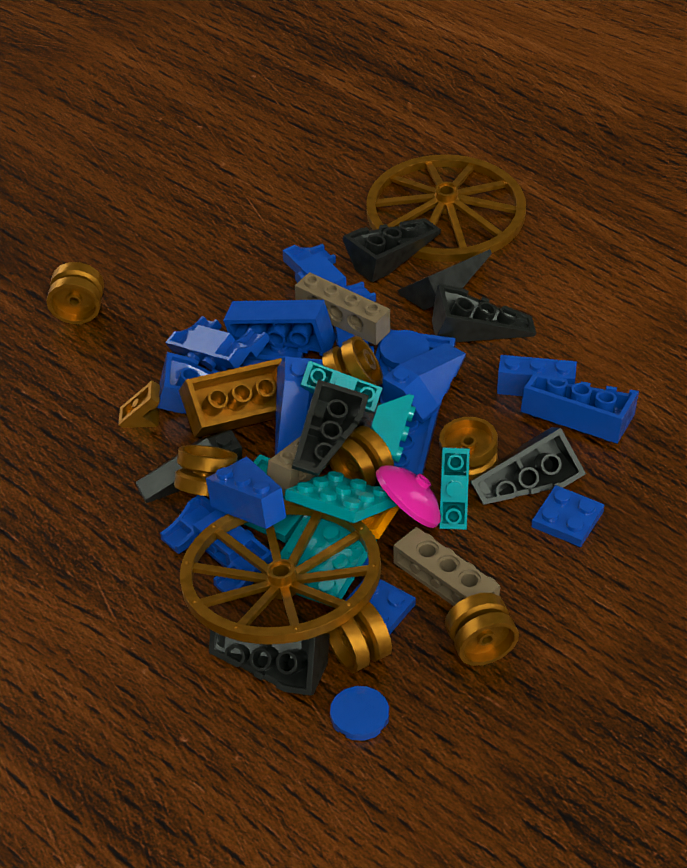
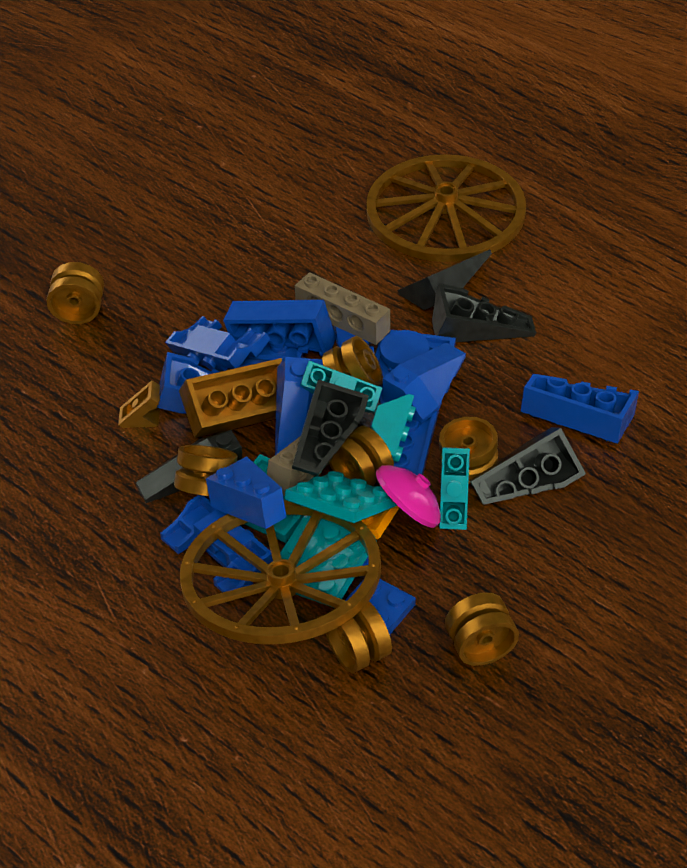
pearl dark grey wedge [209,630,330,696] -> none
blue bracket [283,244,376,302] -> none
blue tile [330,686,389,741] -> none
pearl dark grey wedge [343,218,441,282] -> none
dark tan brick [394,527,500,606] -> none
blue brick [497,355,577,396] -> none
blue plate [531,485,605,547] -> none

